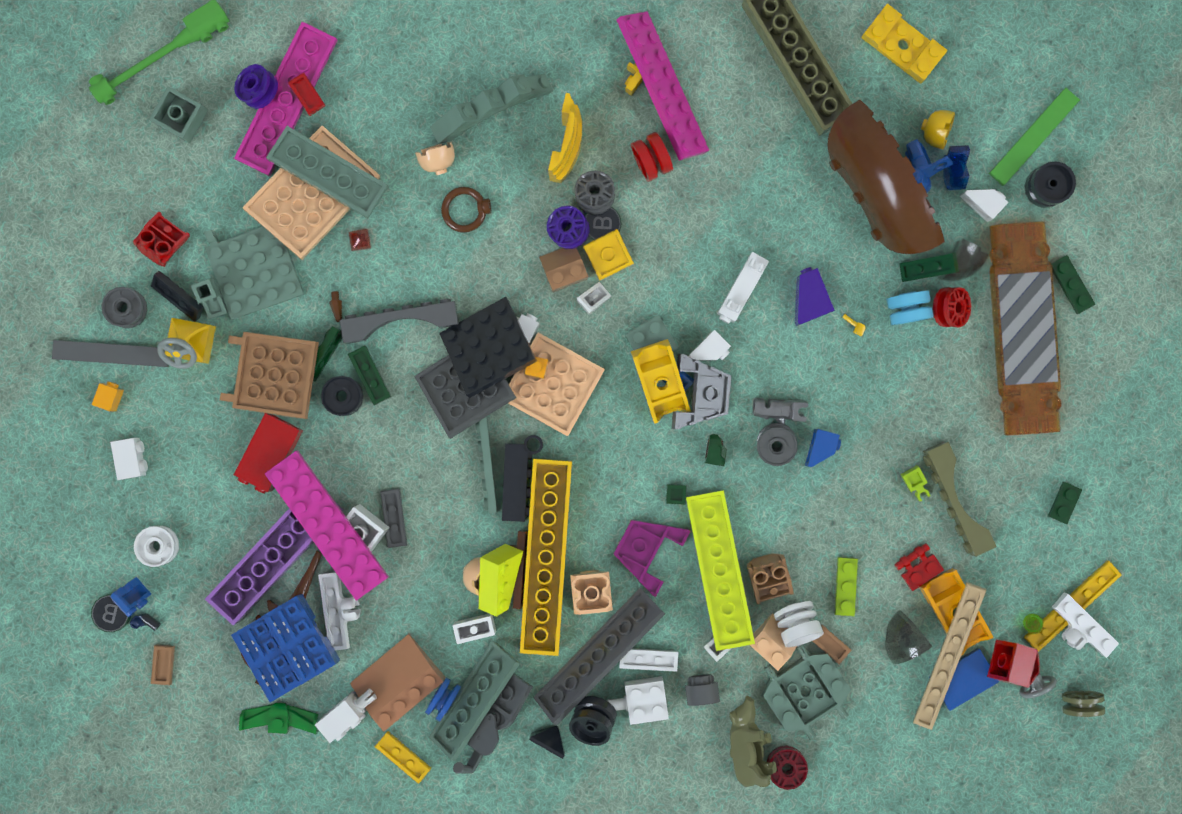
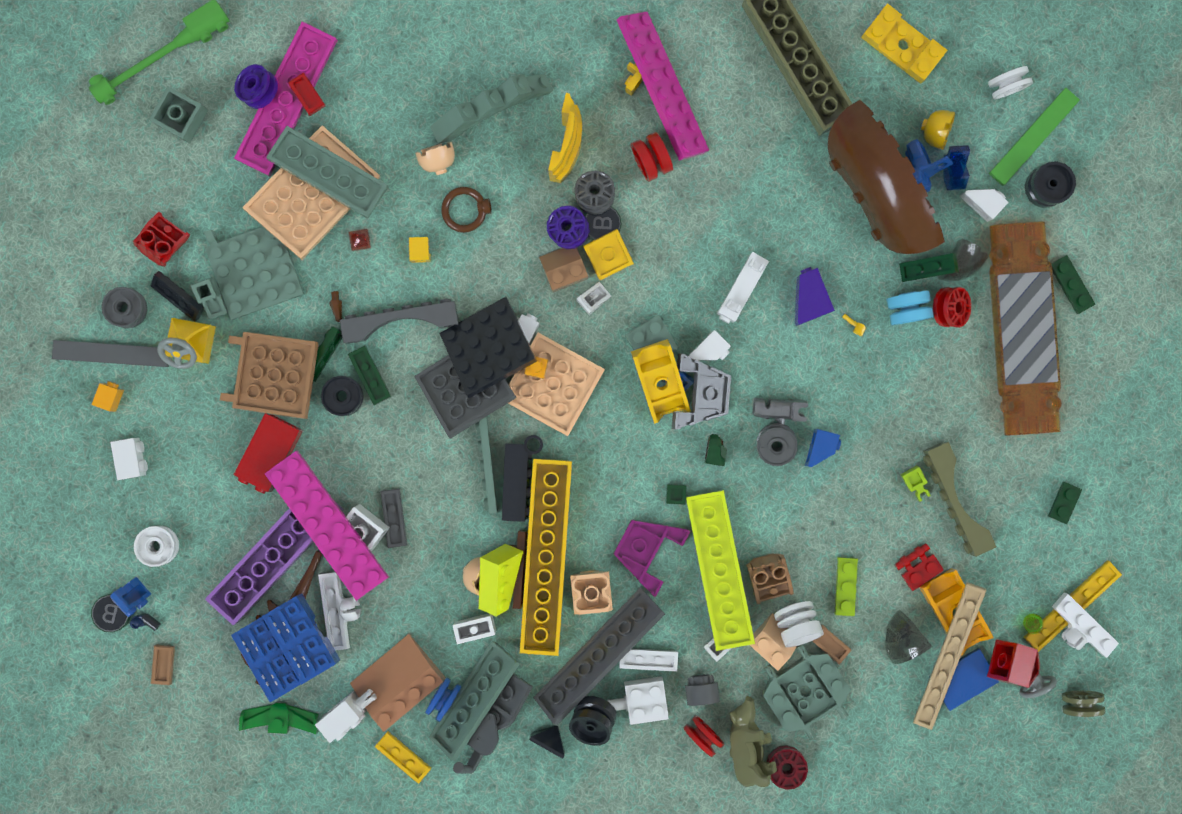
none -> yellow panel [409,237,431,263]
none -> red wheel [683,715,725,757]
none -> white wheel [988,66,1033,99]

